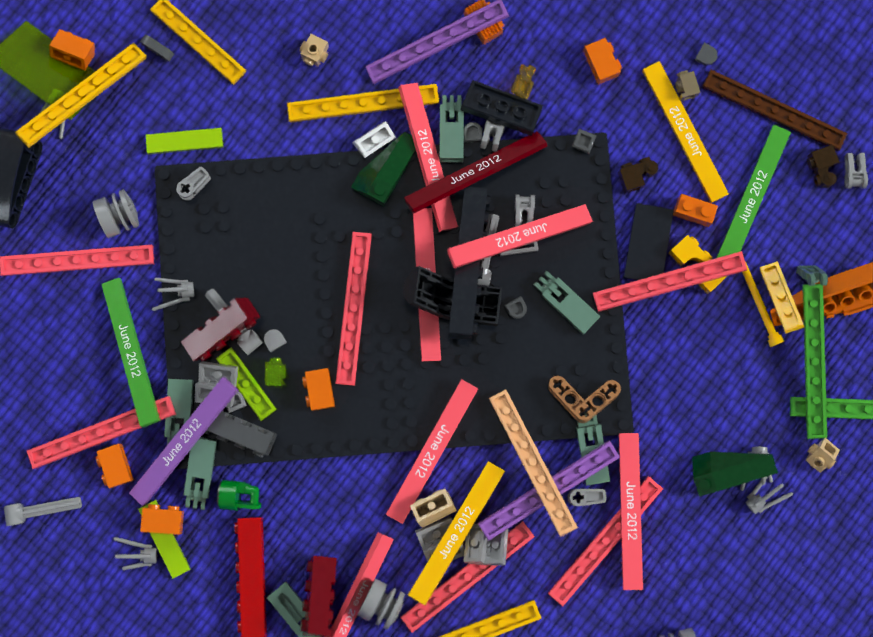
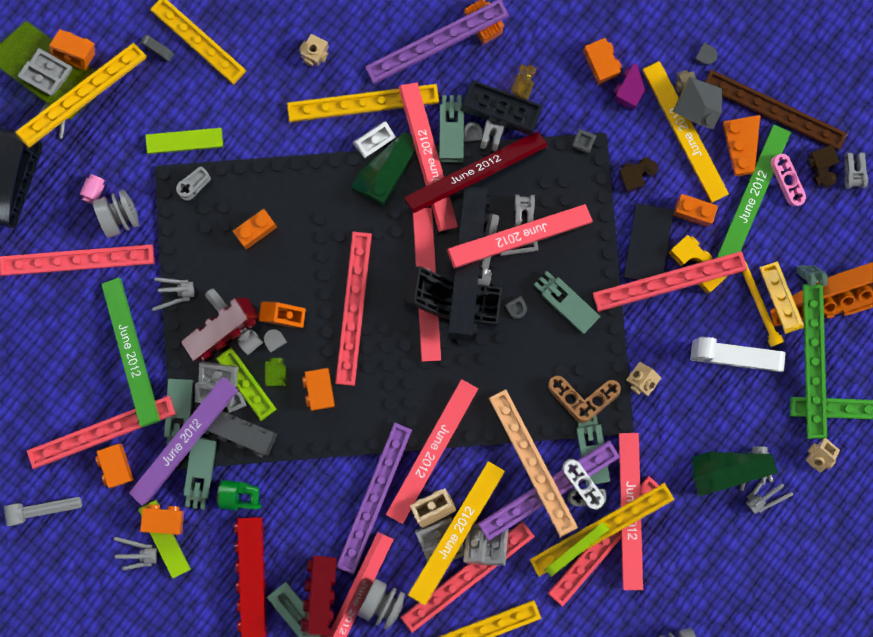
none -> light grey slope [18,48,73,97]
none -> bright pink brick [79,174,105,204]
none -> orange brick [233,209,277,250]
none -> orange brick [259,302,306,328]
none -> medium lavender tile [336,422,412,574]
none -> yellow tile [530,483,675,577]
none -> lime beam [545,522,610,577]
none -> white beam [562,459,604,509]
none -> magenta slope [613,63,645,111]
none -> tan brick [626,362,661,396]
none -> dark grey slope [673,76,722,129]
none -> white beam [690,337,786,372]
none -> orange wing [722,115,760,177]
none -> bright pink beam [771,154,806,206]

